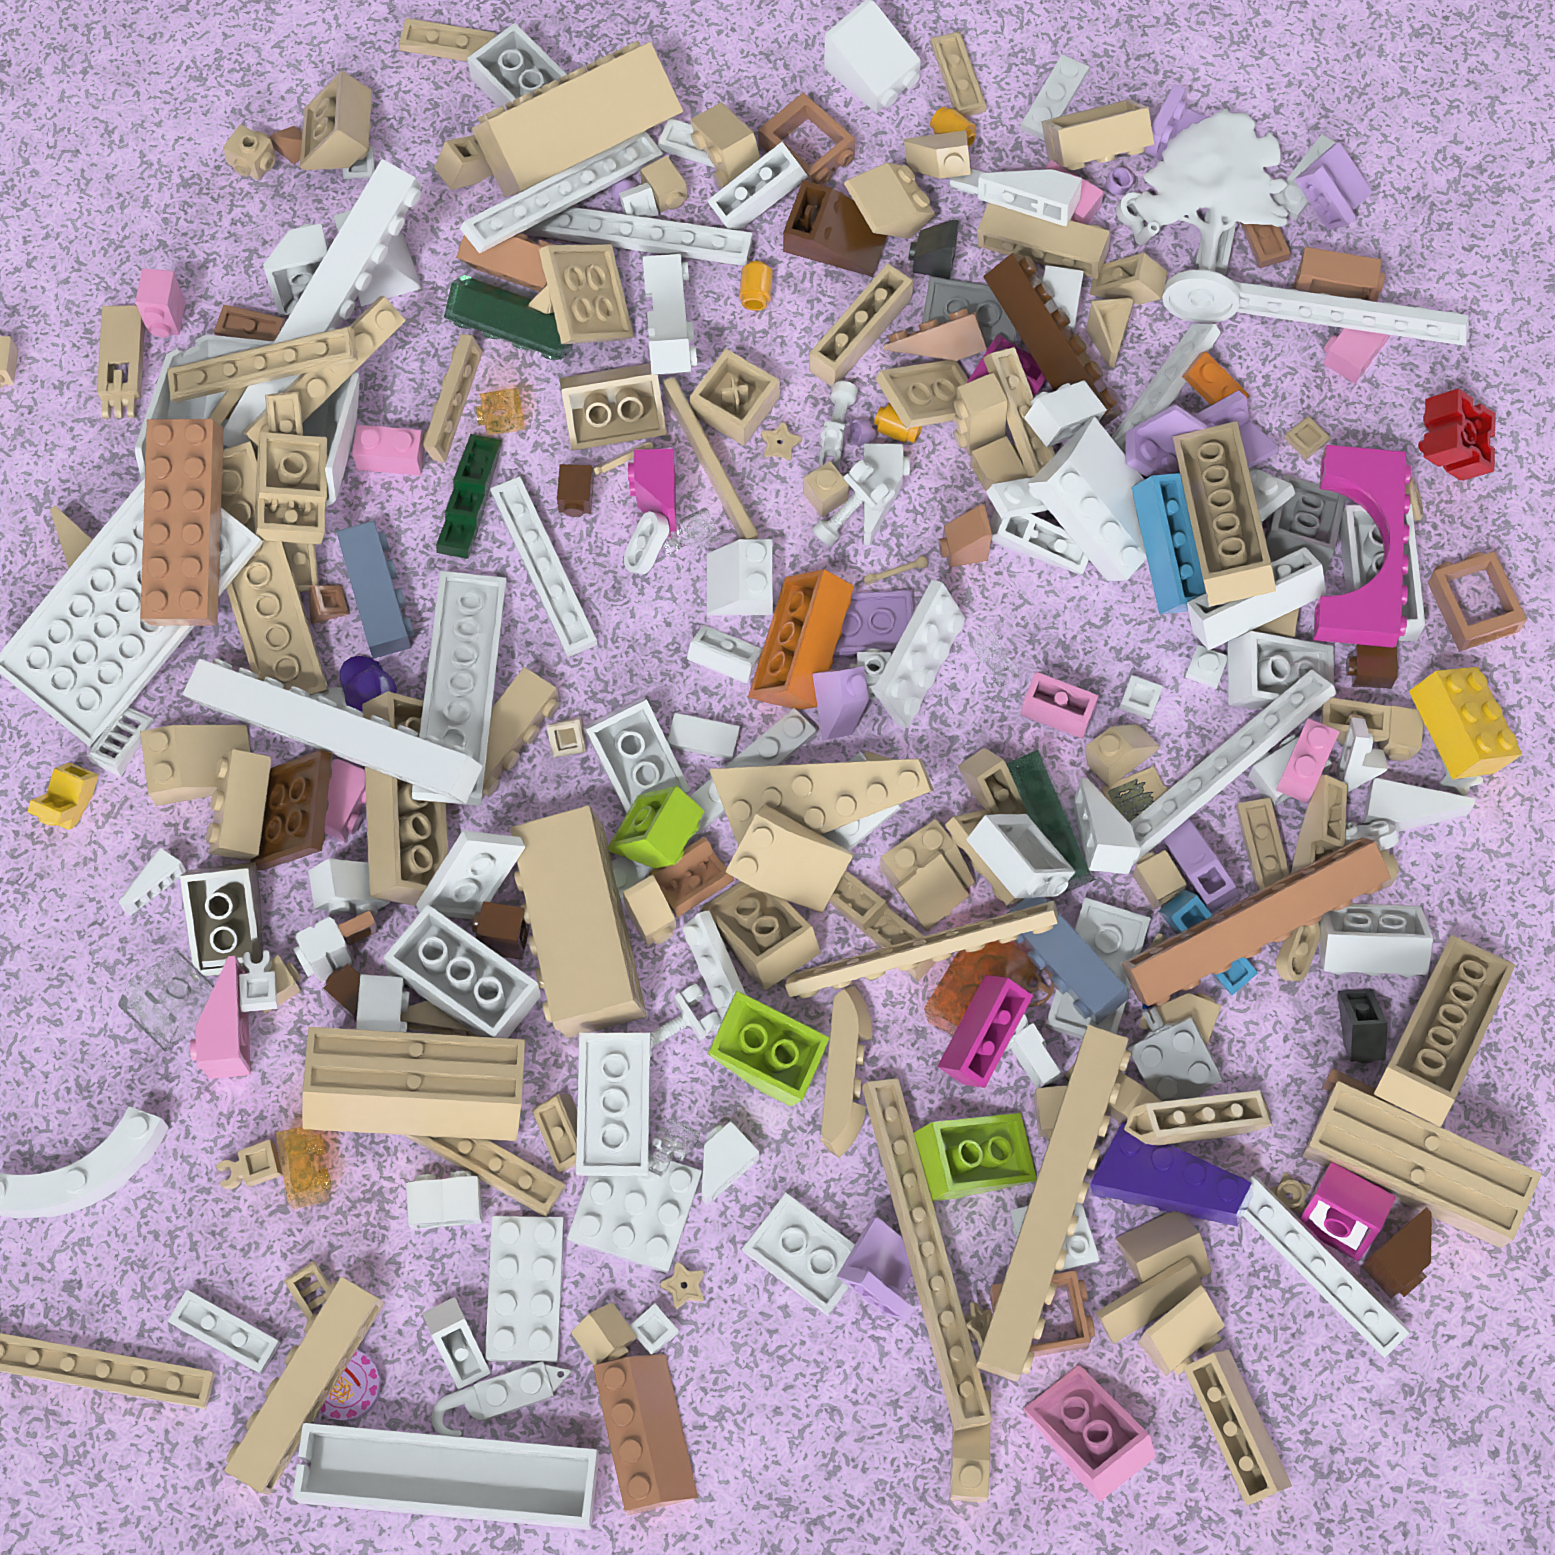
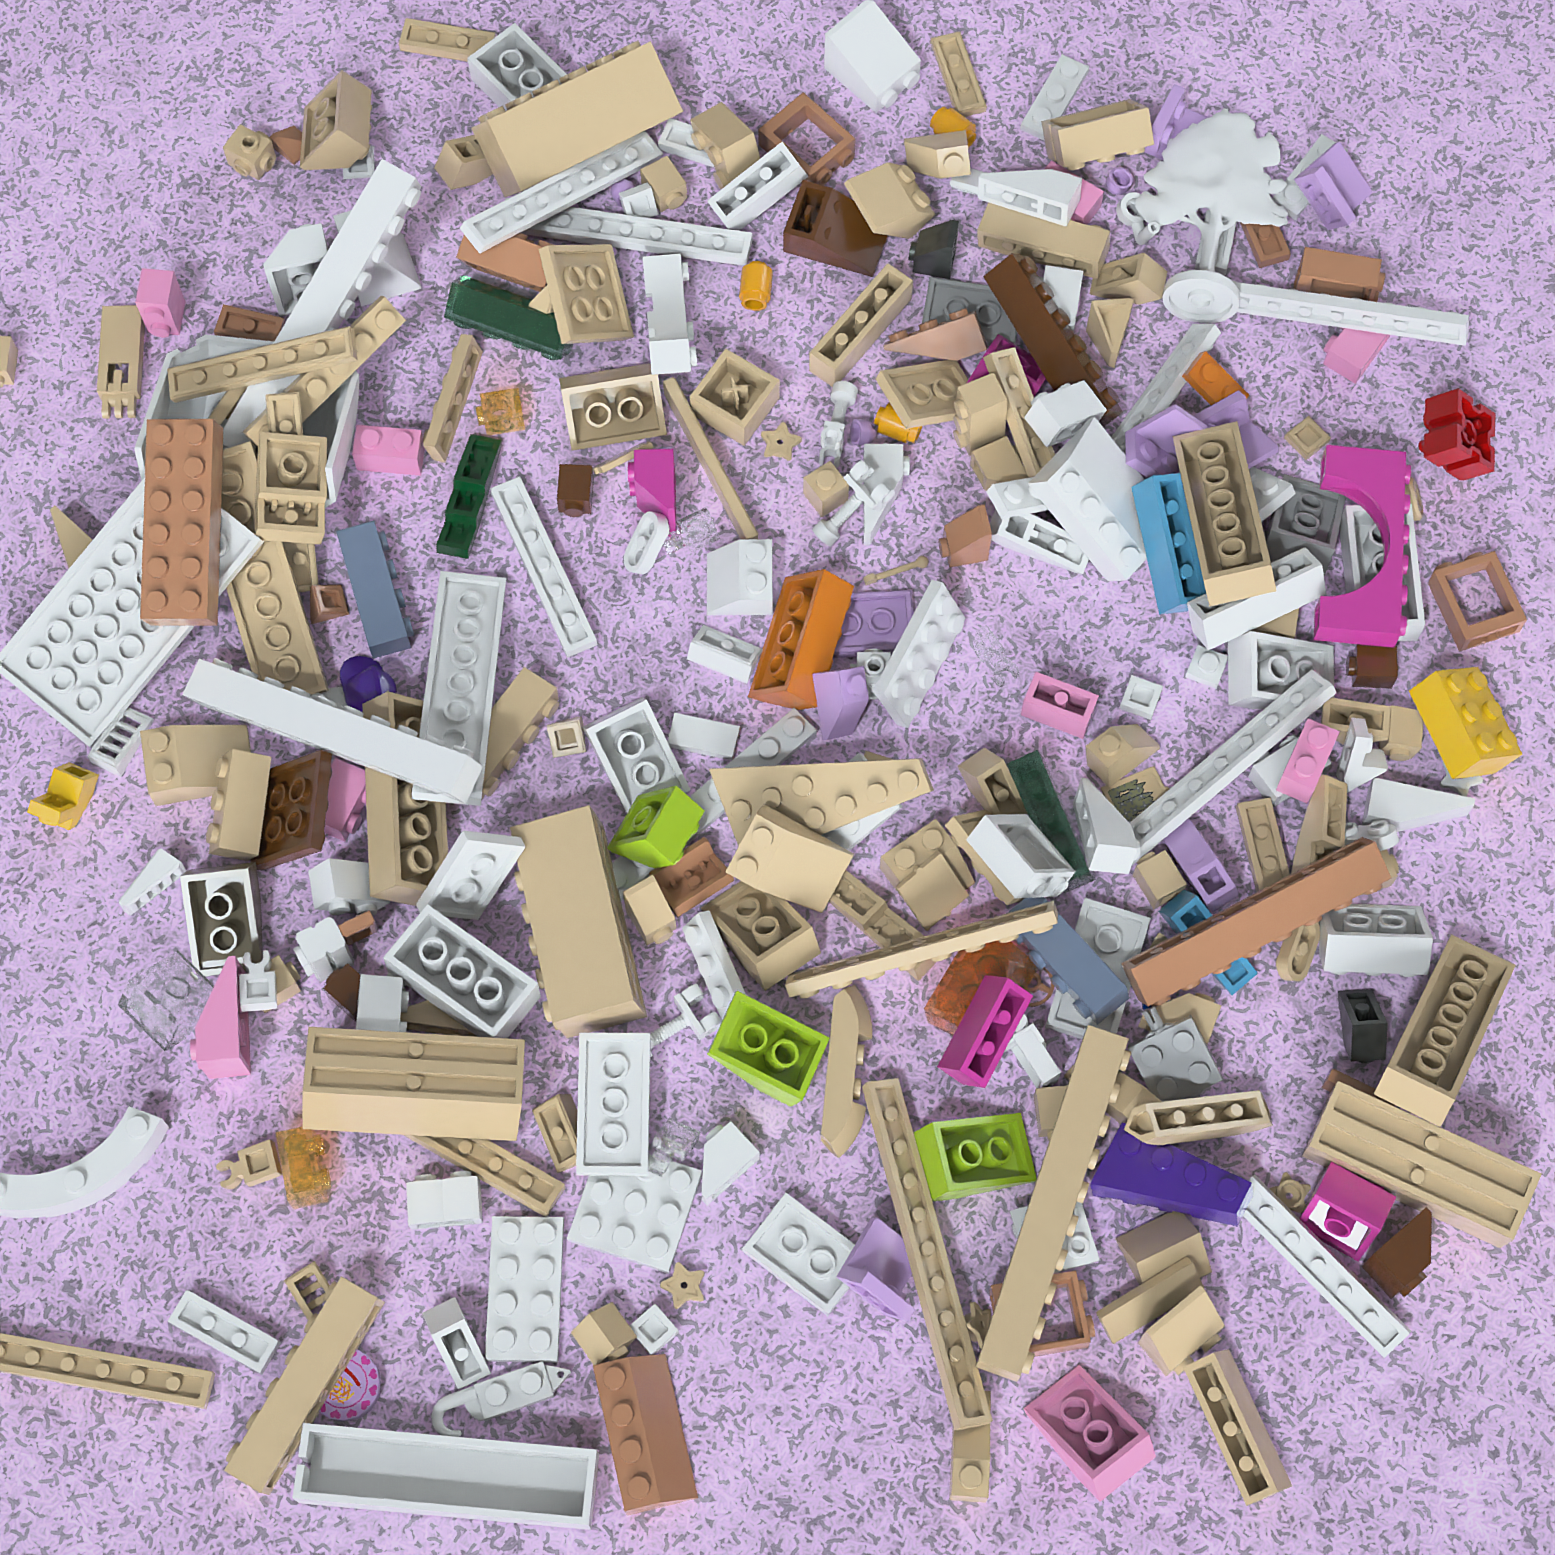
reddish brown brick [472,901,529,960] -> none

